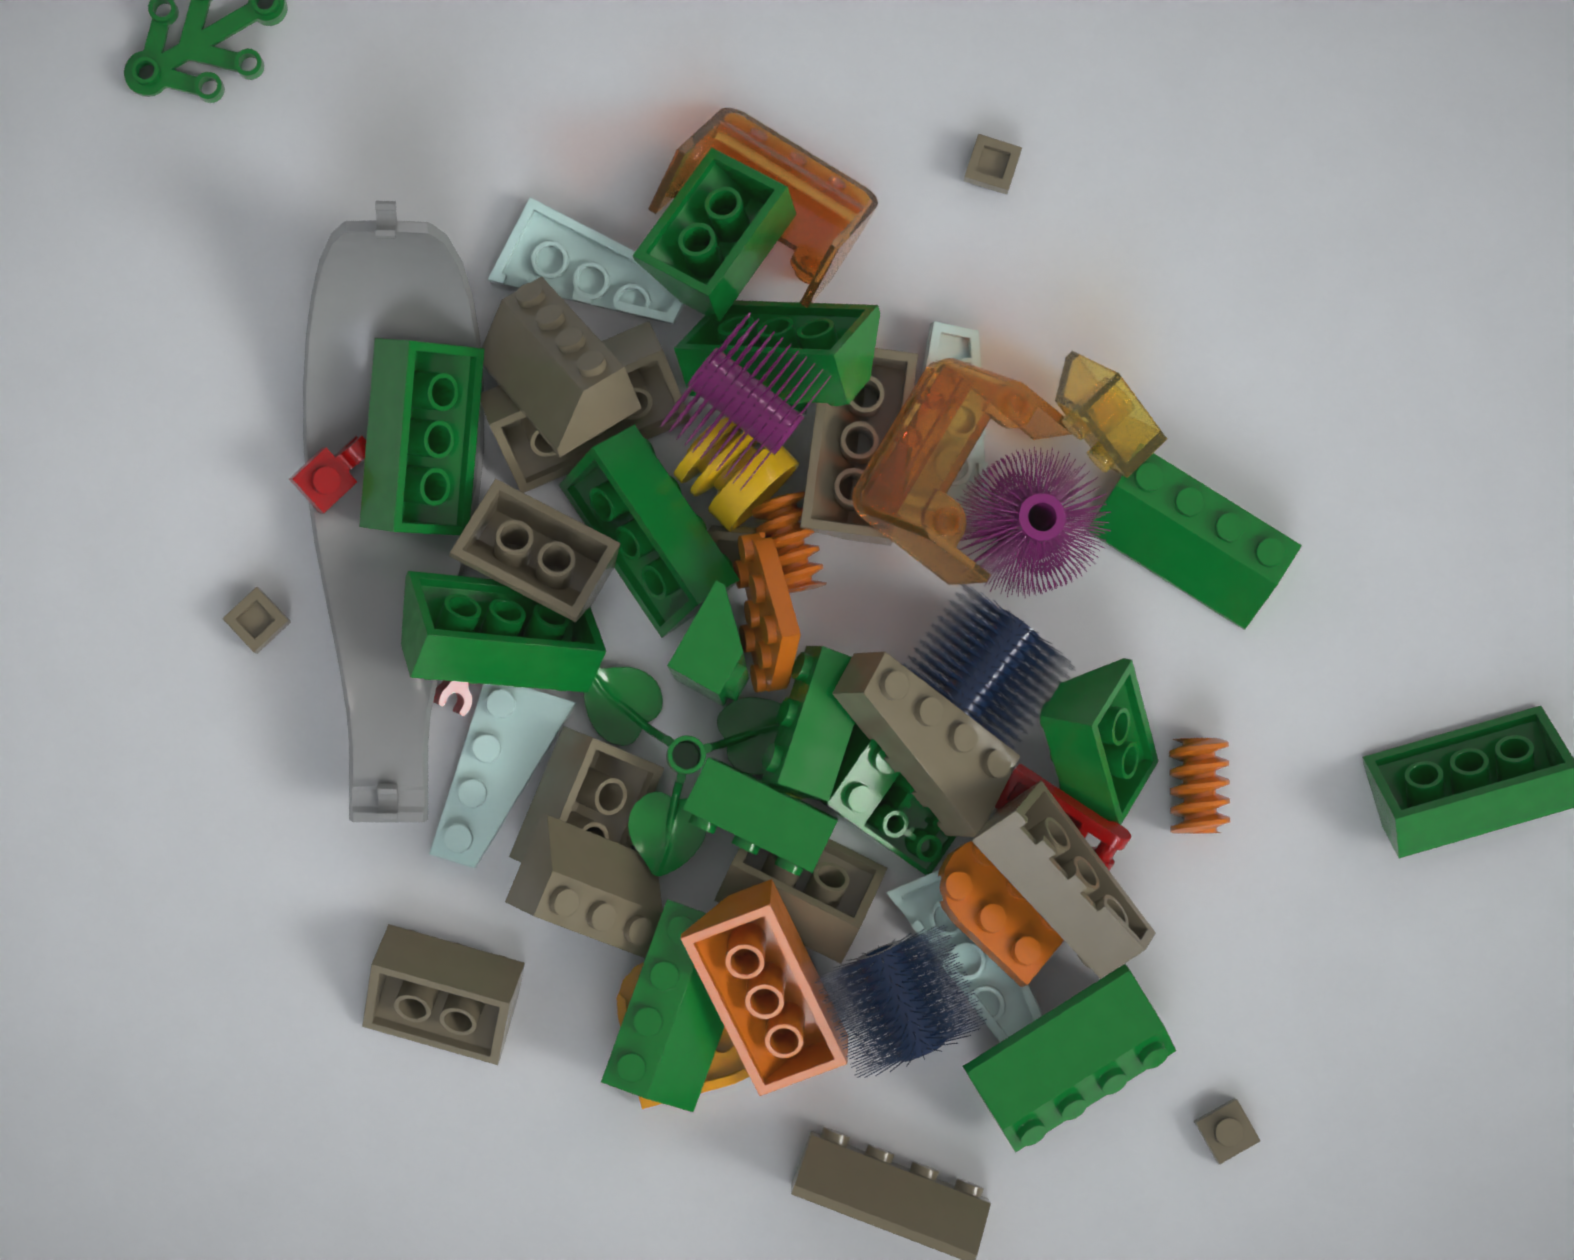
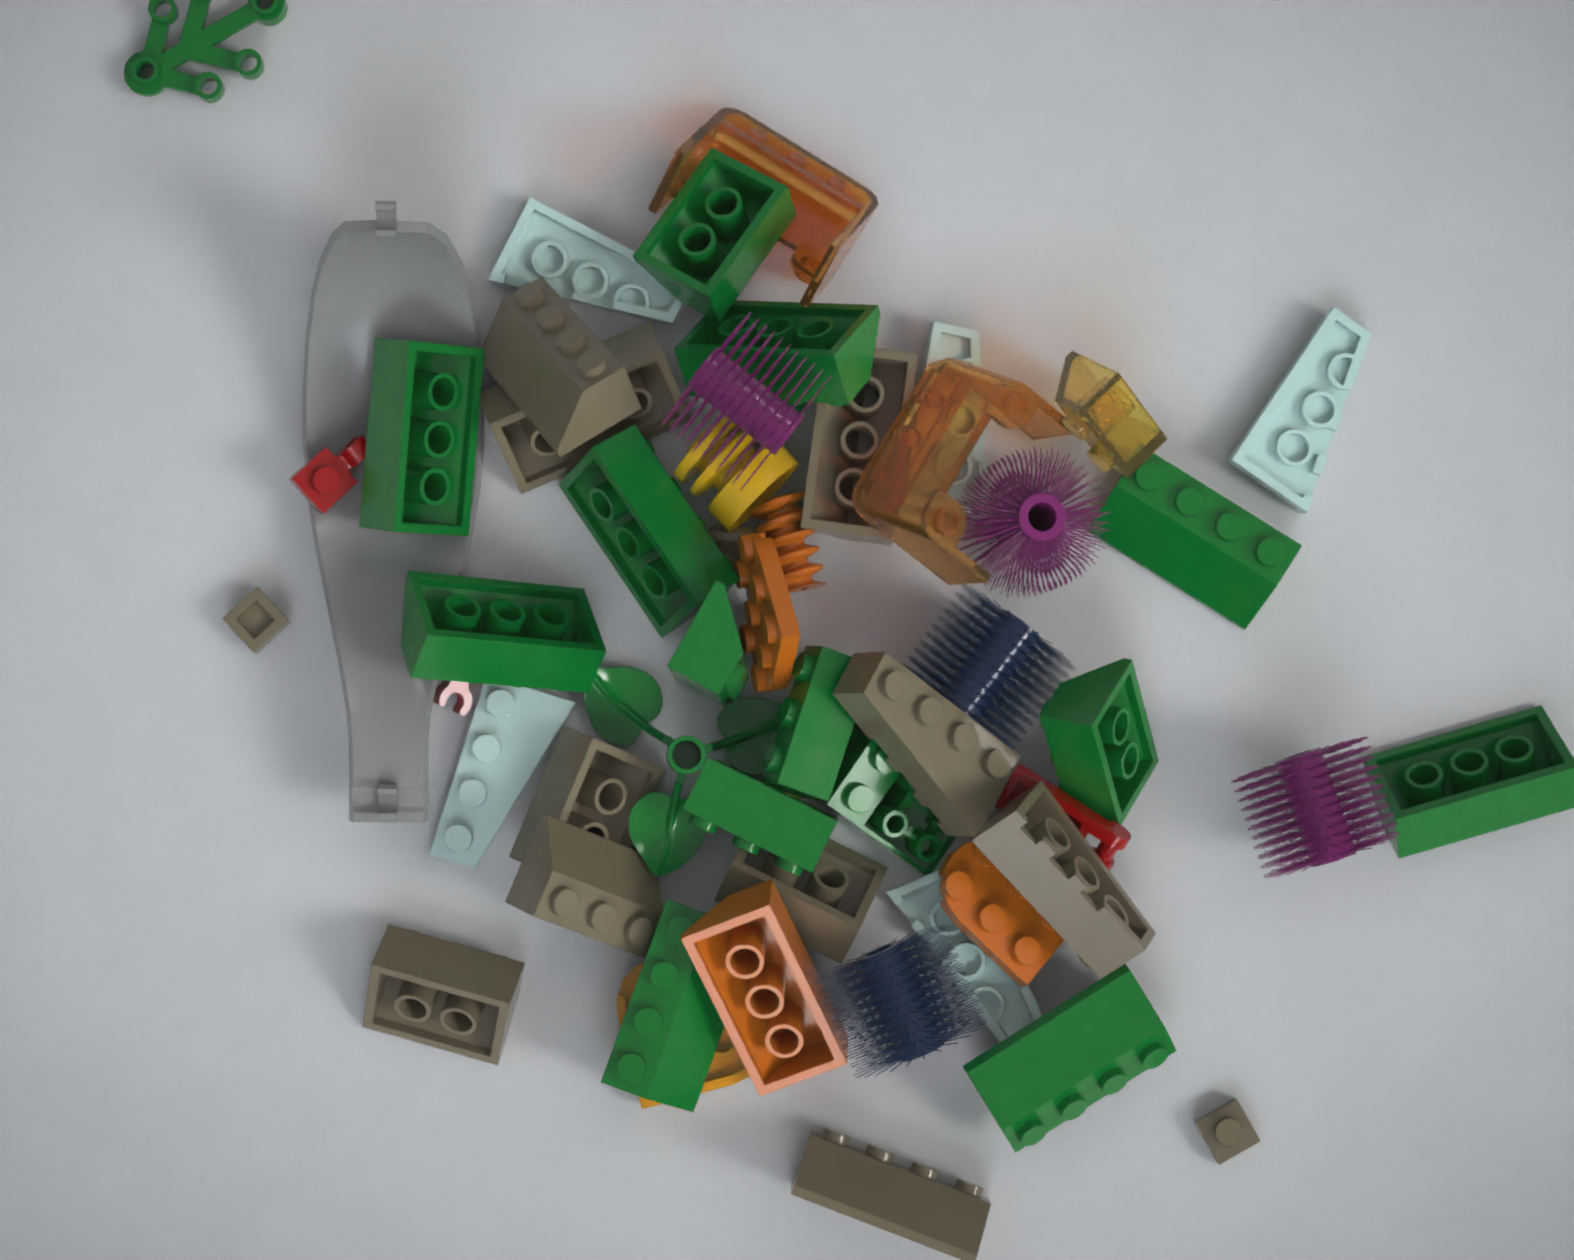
dark tan slope [449,478,620,622] -> none
dark tan plate [963,134,1022,195] -> none
orange piece [1169,738,1230,834] -> none
none -> light aqua wing [1227,307,1372,514]
none -> magenta piece [1231,736,1401,878]

